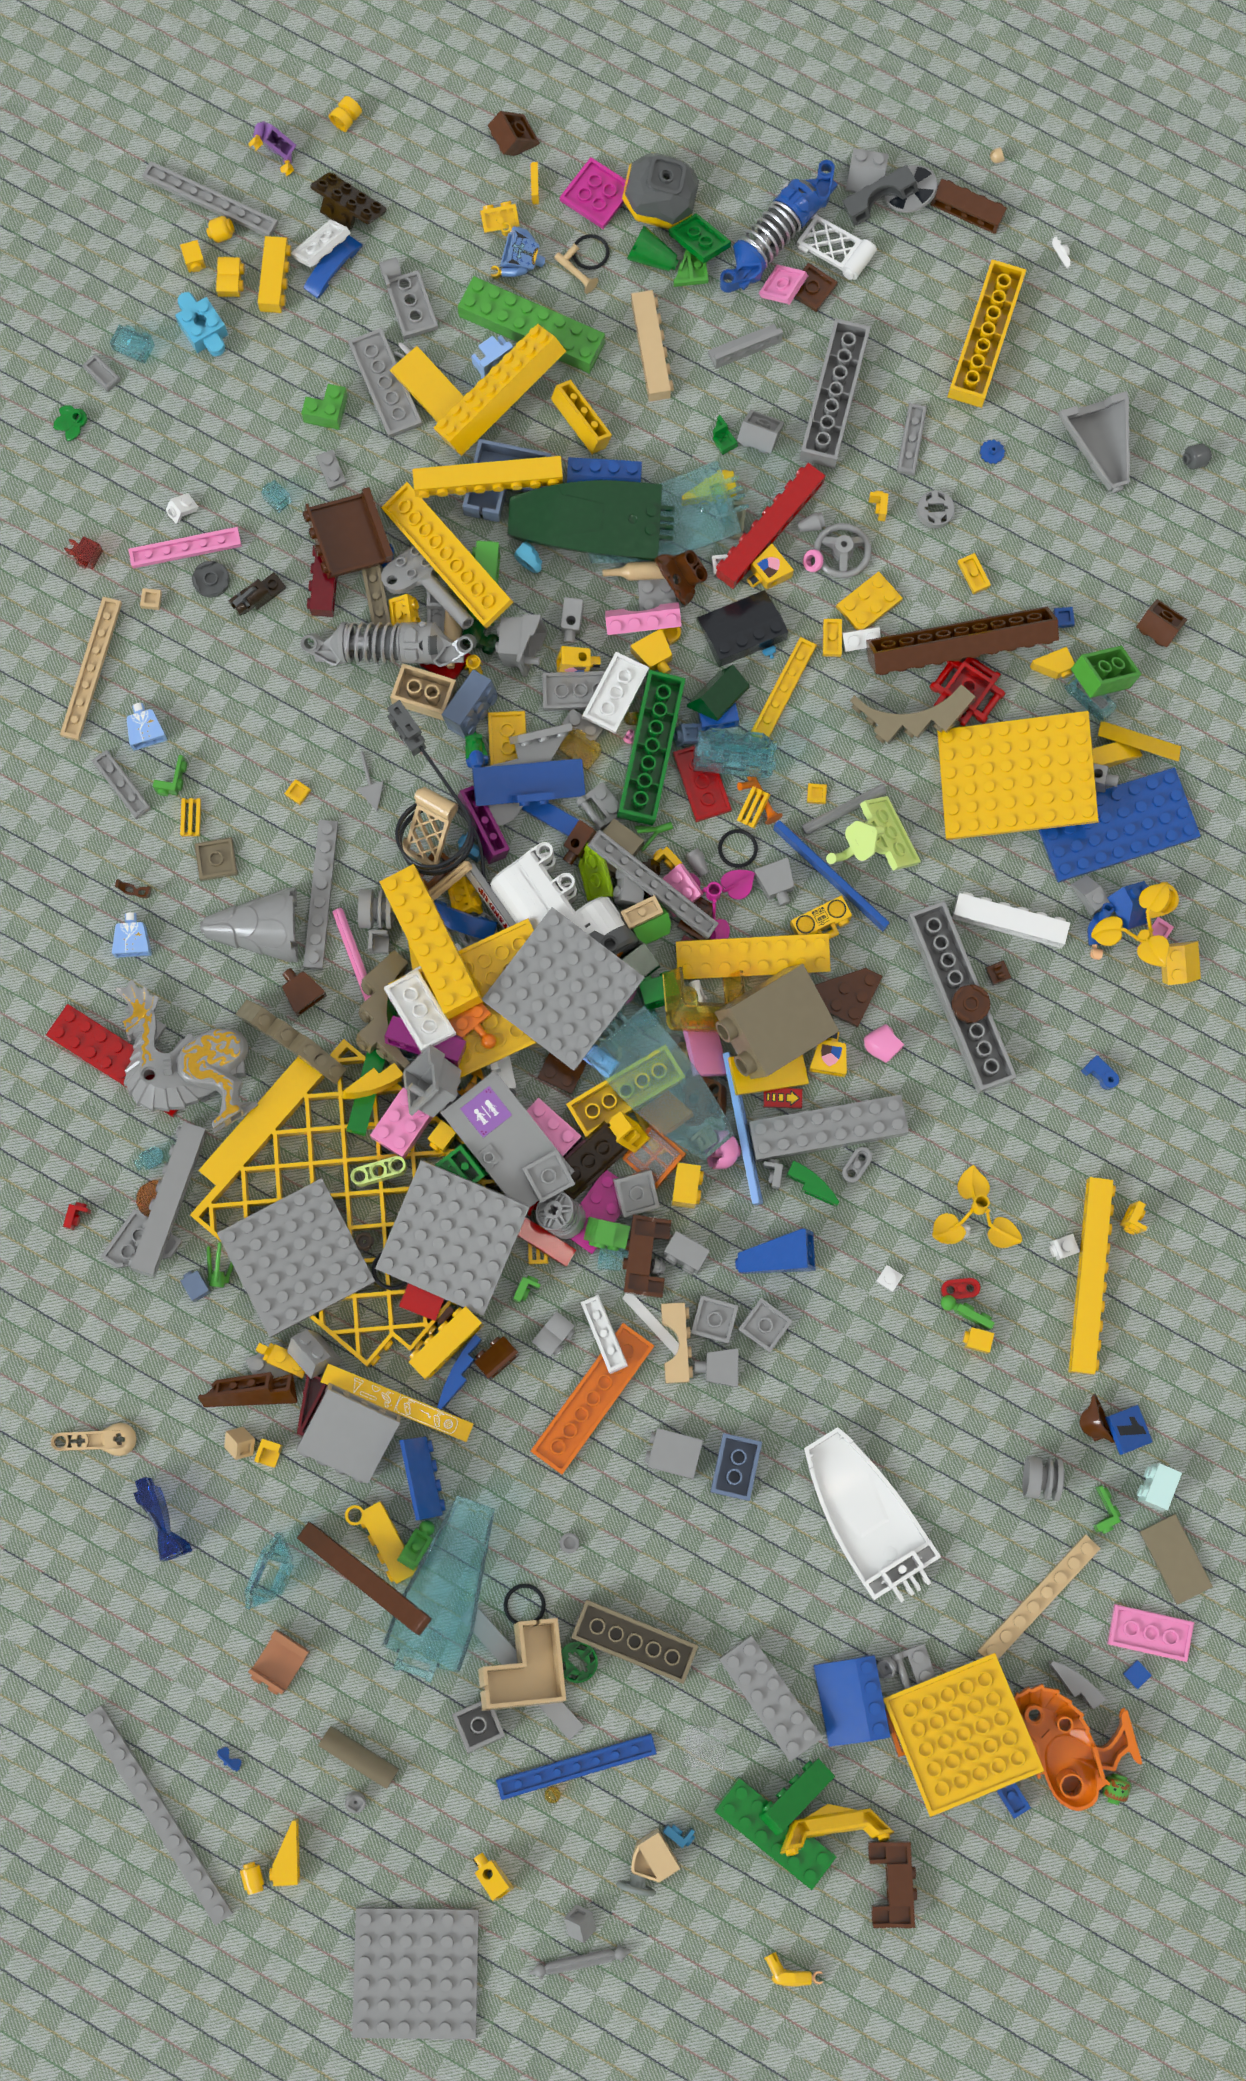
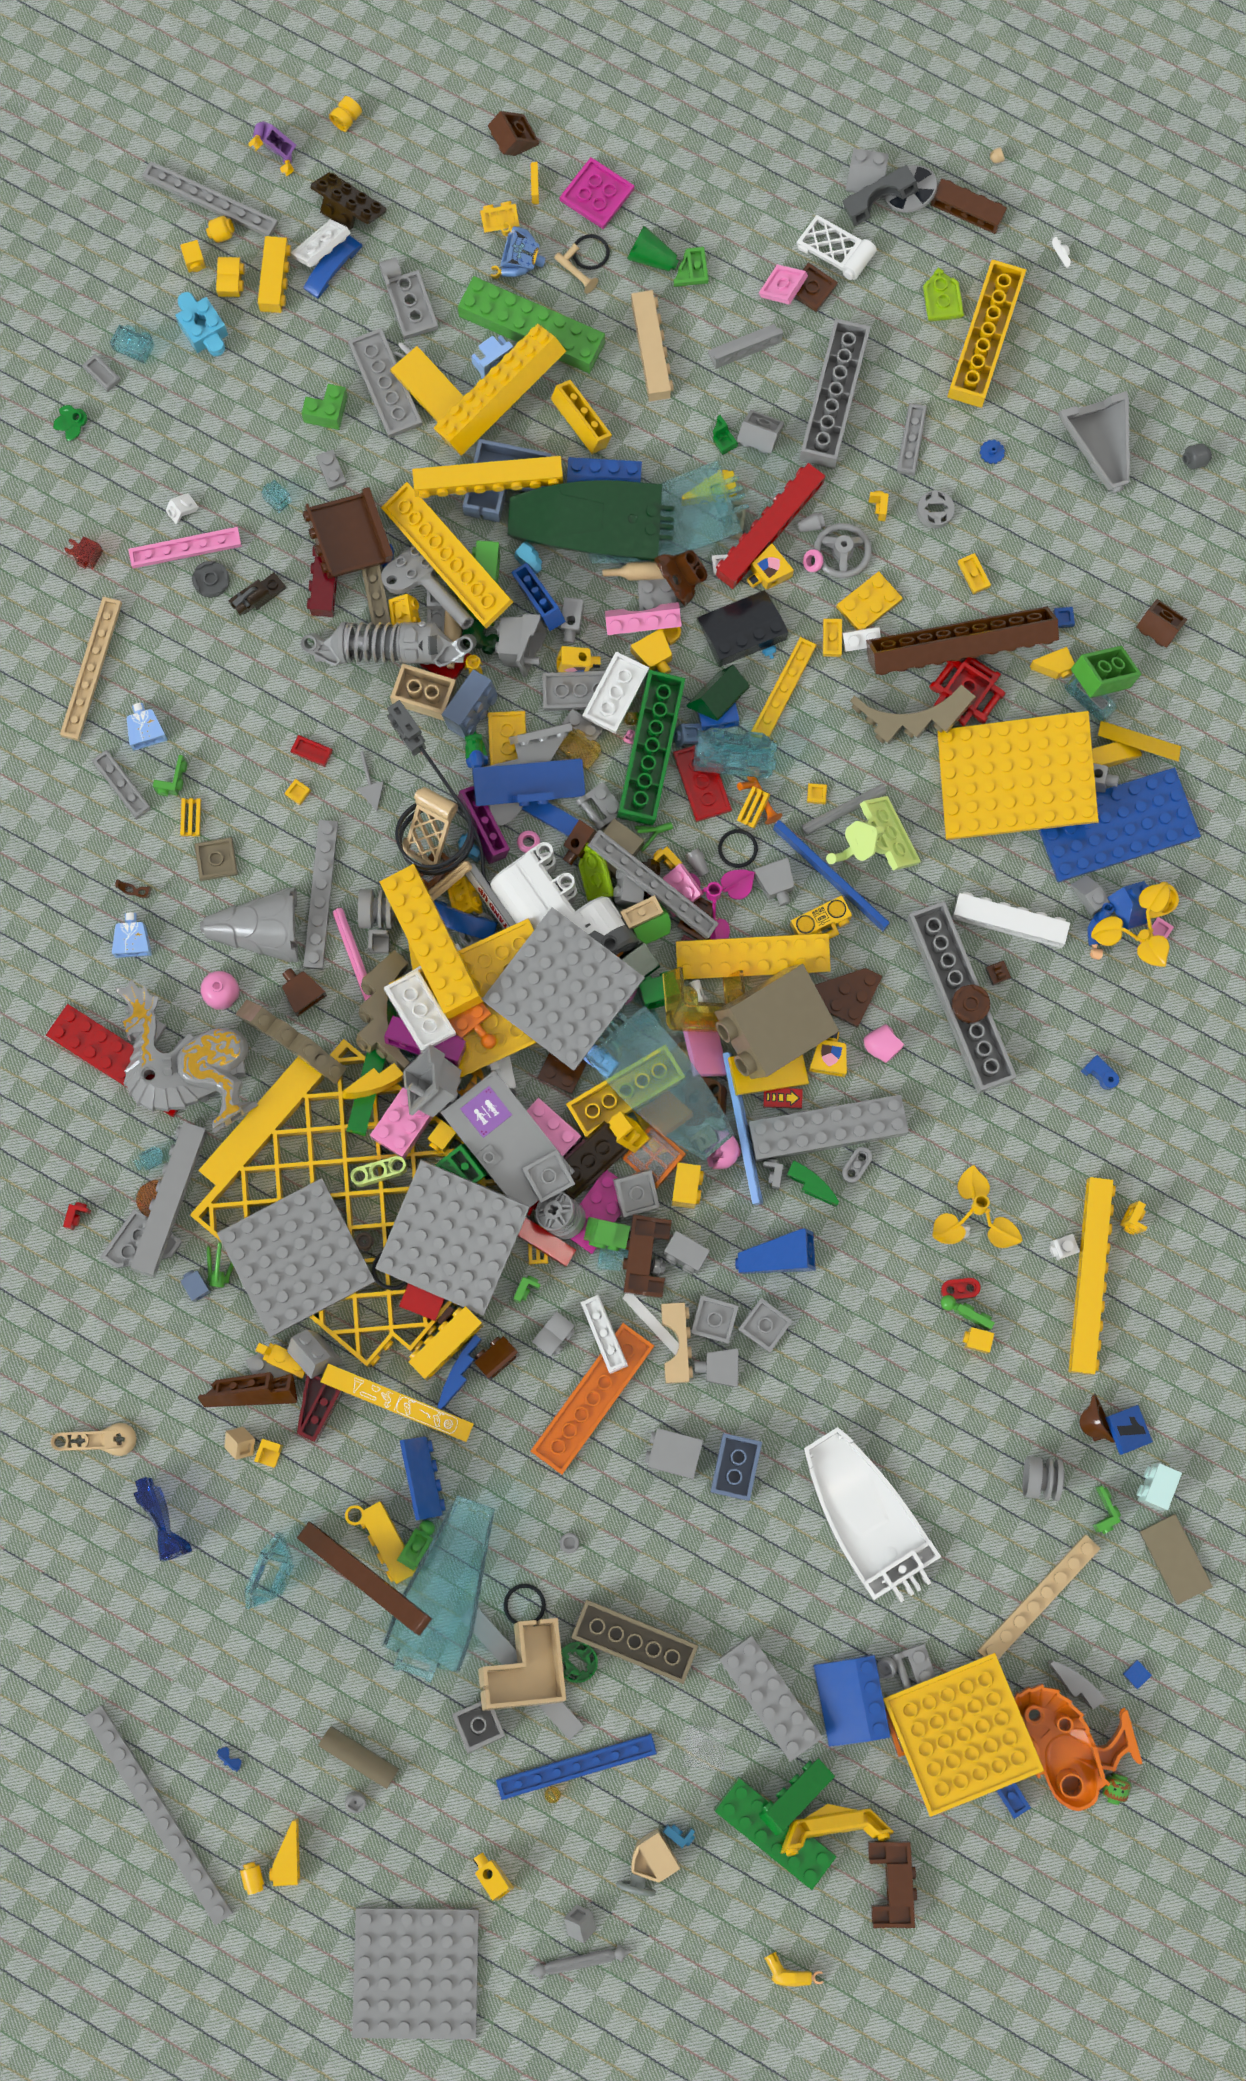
tan plate [140,588,162,610] -> none
nougat panel [248,1629,310,1695] -> none
light grey panel [296,1383,401,1484] -> none
dark grey rock [622,152,699,230] -> none
green plate [669,213,731,263] -> none
blue piece [720,160,838,293] -> none
white plate [876,1265,903,1292] -> none
bright pink tile [1107,1604,1194,1662] -> none
yellow slope [1161,941,1201,985] -> none
none -> bright pink cylinder [201,971,240,1010]
none -> red tile [290,735,333,767]
none -> blue brick [511,562,566,631]
none -> bright pink piece [517,830,540,853]
none -> lime tile [923,267,964,322]

